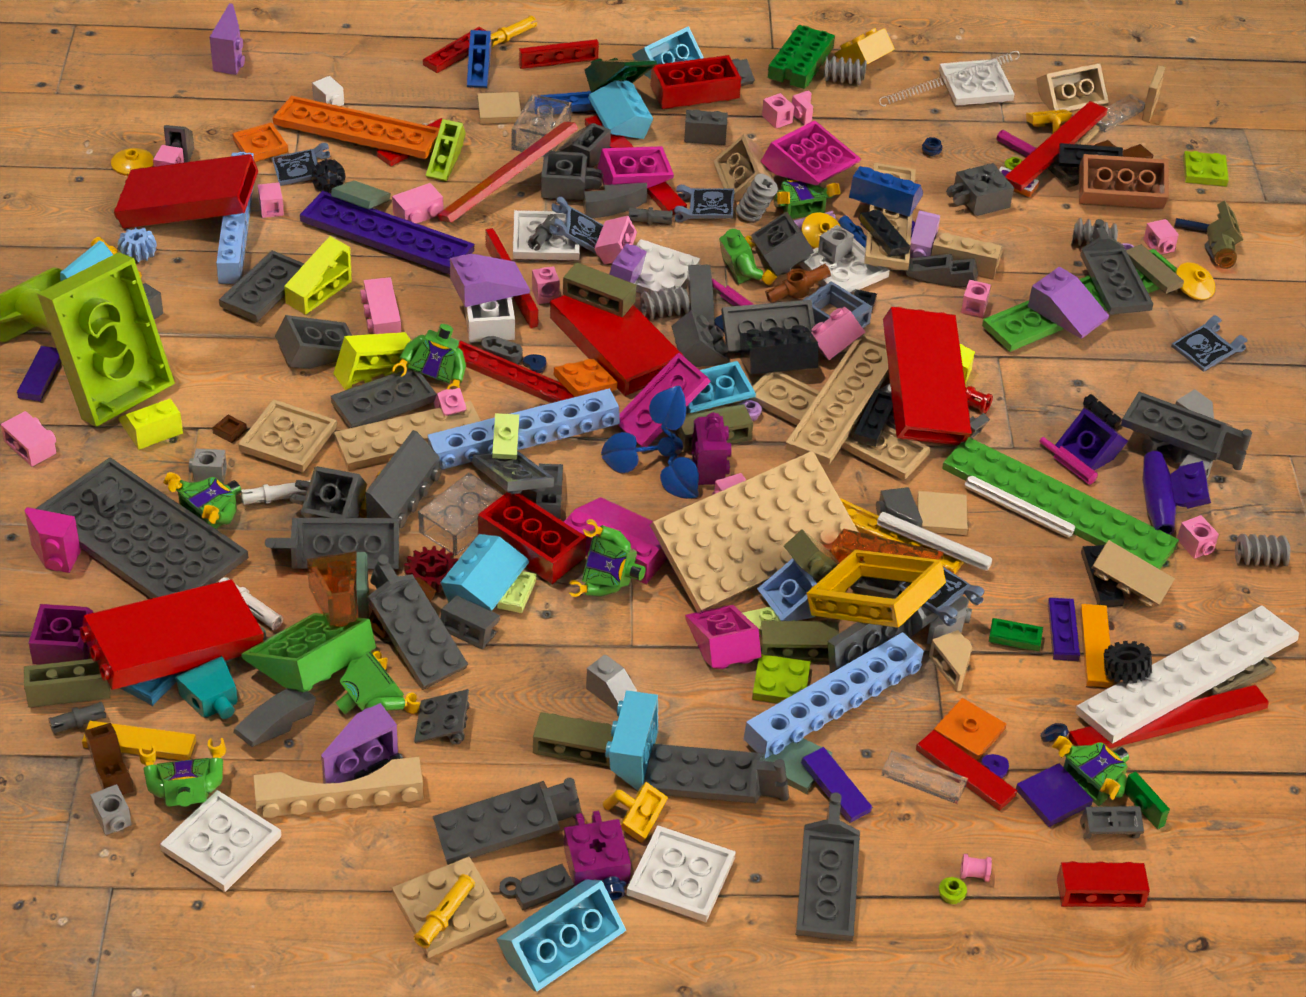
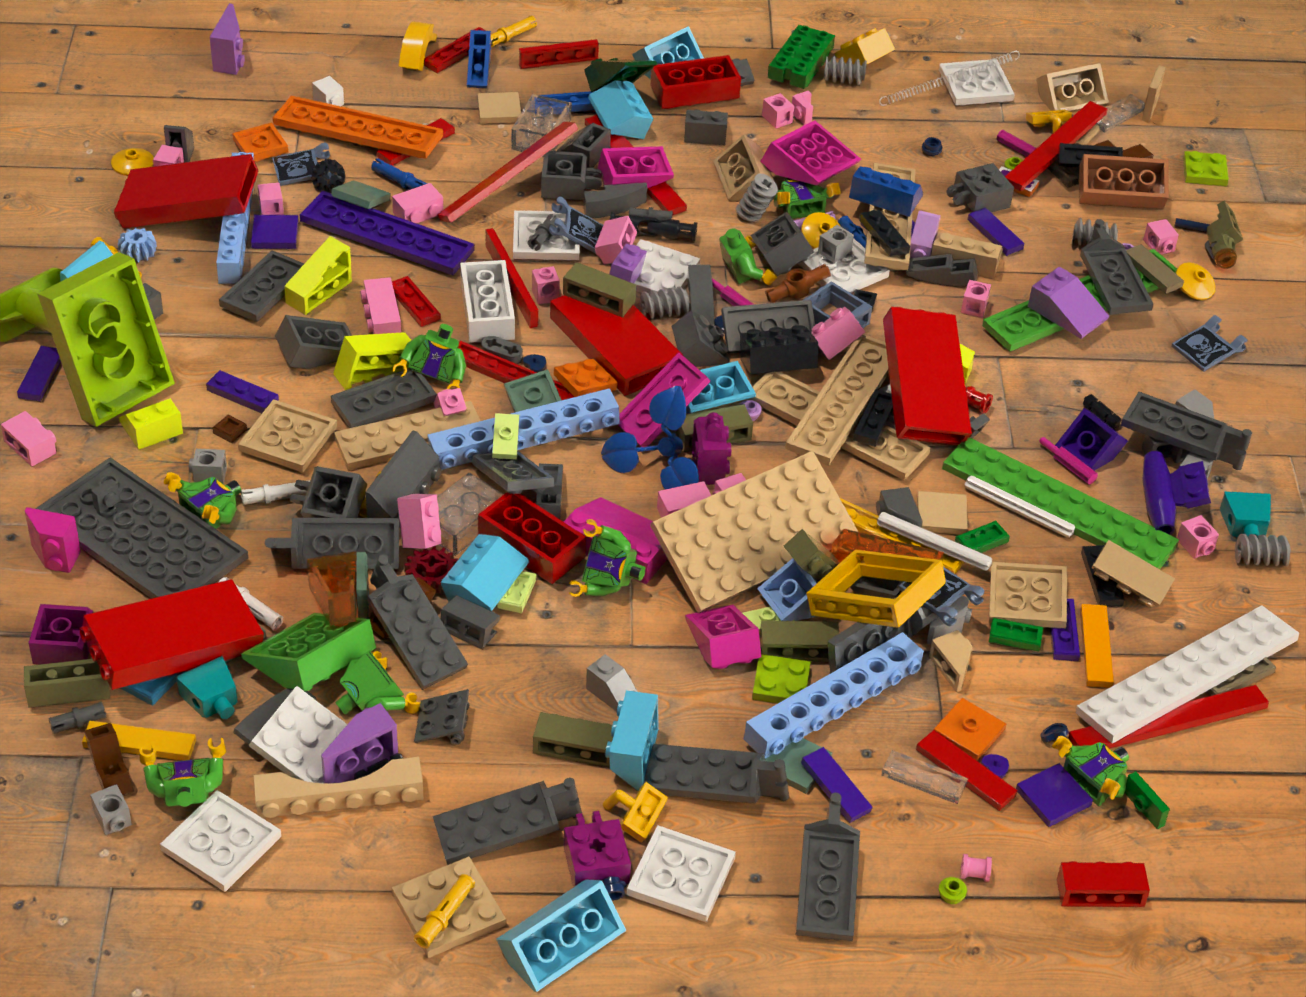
lime slope [426,119,466,182] -> none
medium lavender slope [450,253,530,307] -> none
dark grey hinge [499,864,574,911] -> none
sand blue flag [674,185,734,222] -> none
dark grey hinge [1080,806,1144,839] -> none
black tyre [1104,641,1152,684] -> none
none -> dark purple plate [206,370,279,414]
none -> white plate [249,686,348,784]
none -> dark purple tile [251,215,299,249]
none -> blue pin [371,158,427,190]
none -> red tile [392,276,441,327]
none -> bright pink brick [397,494,442,549]
none -> yellow arch [399,21,437,71]
none -> sand green tile [504,369,562,412]
none -> black piece [610,212,698,242]
none -> bright pink brick [657,481,711,518]
none -> green plate [955,521,1010,553]
none -> dark purple tile [968,208,1025,256]
none -> tan plate [989,562,1067,628]
none -> teal torso [1220,491,1271,538]

